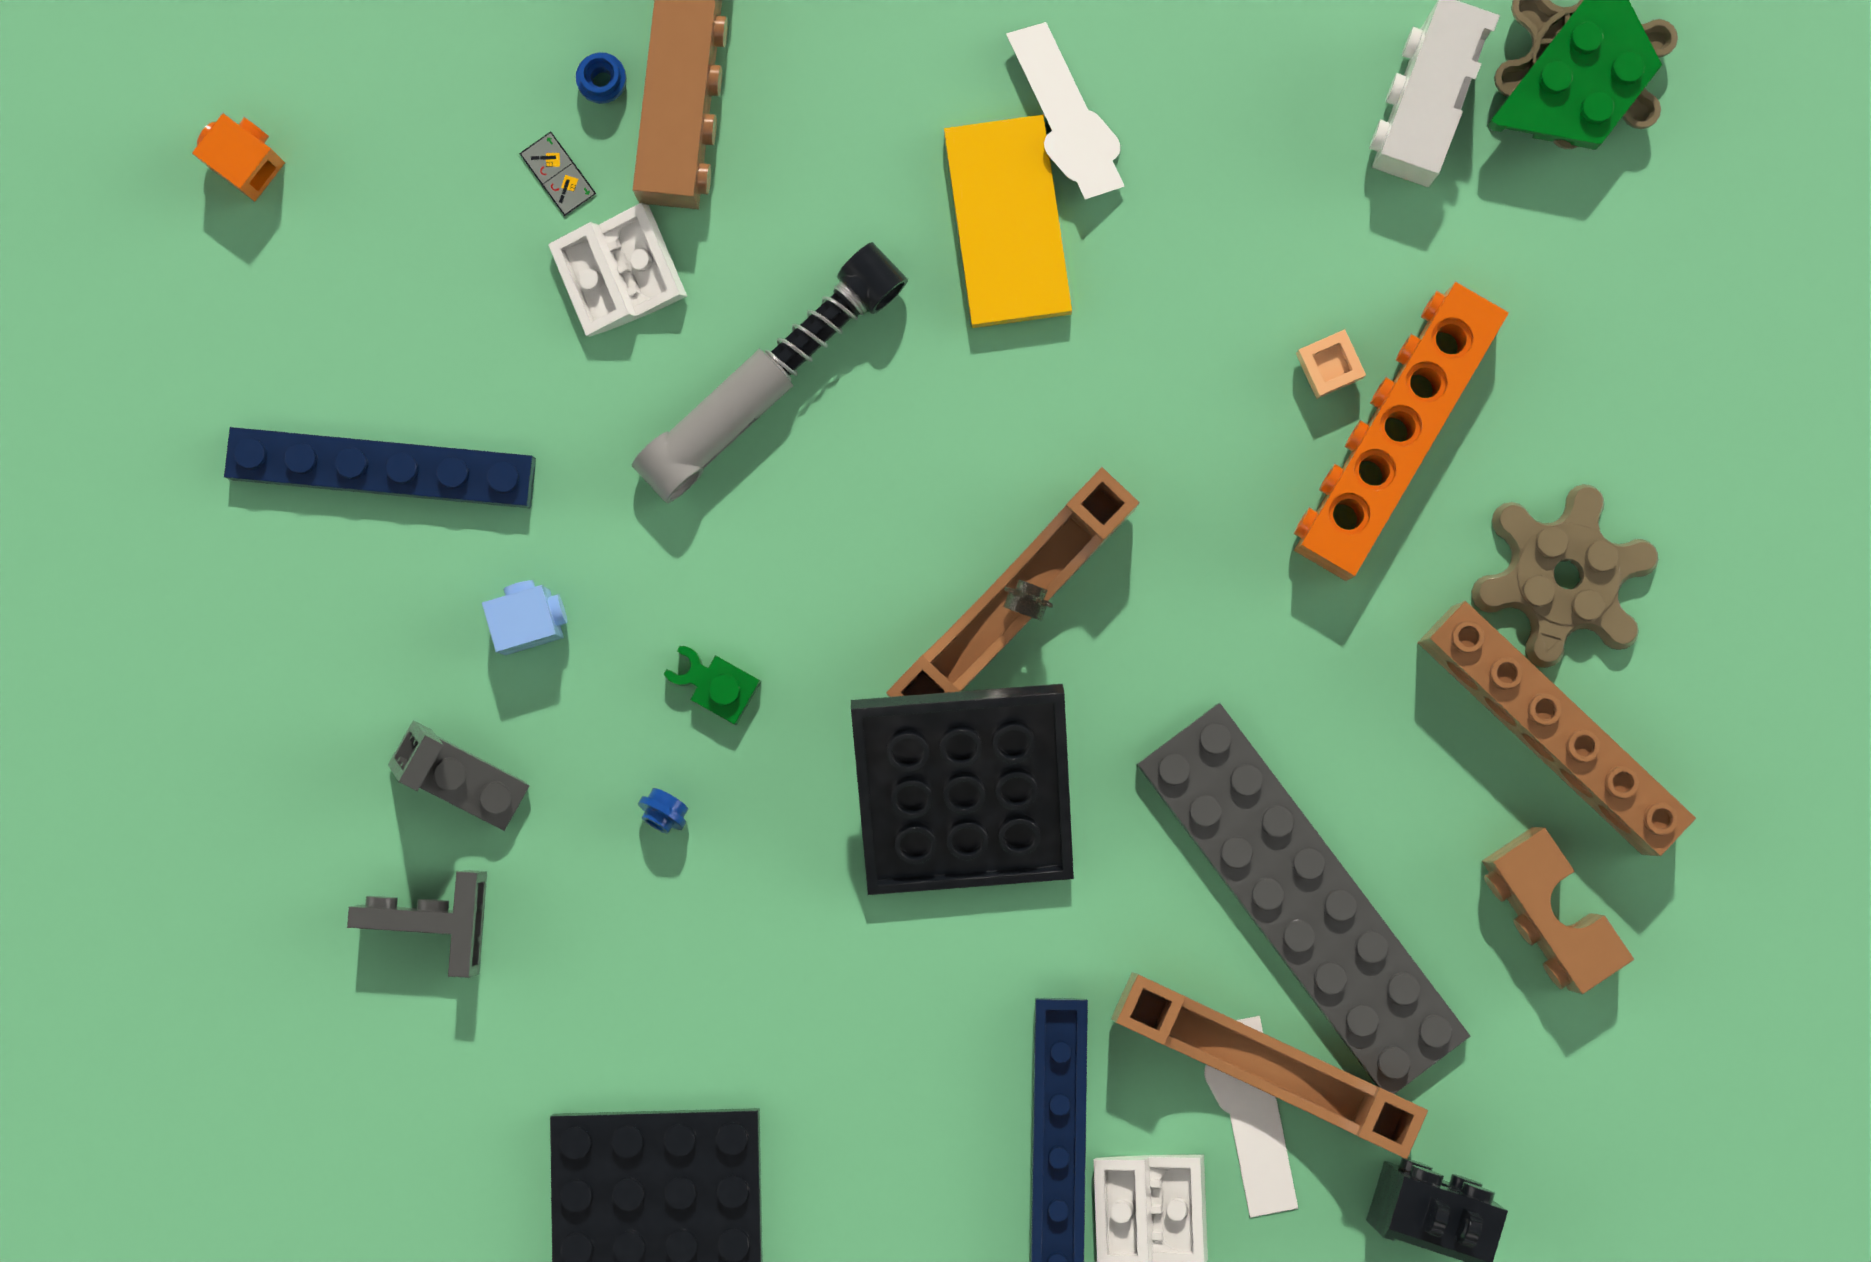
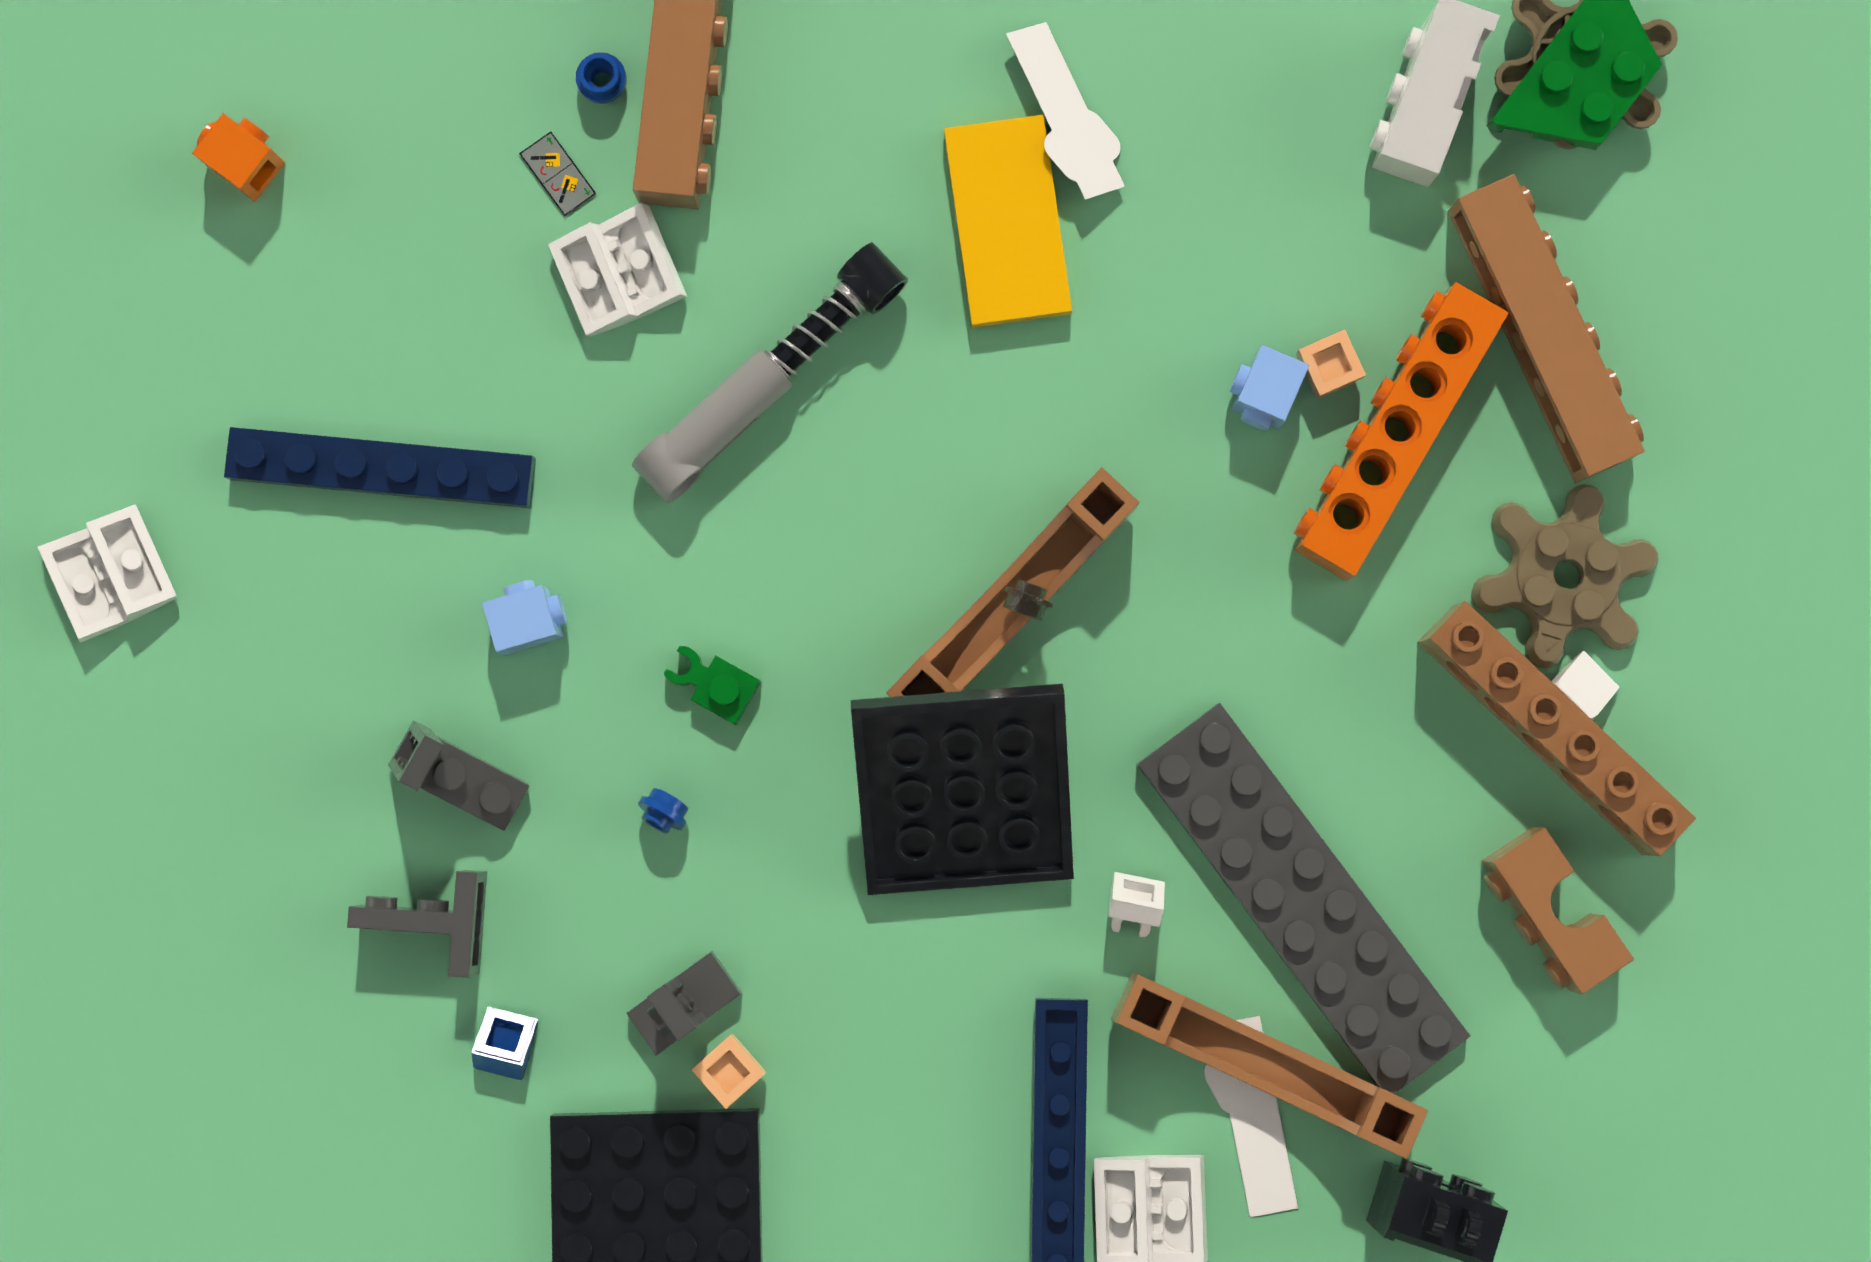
none -> white slope [38,504,177,643]
none -> slope [472,1007,538,1080]
none -> dark grey bracket [626,951,742,1055]
none -> light nougat plate [692,1033,766,1109]
none -> white tile [1108,872,1165,938]
none -> light blue brick [1229,345,1309,431]
none -> medium nougat brick [1448,174,1645,484]
none -> white slope [1551,650,1620,720]

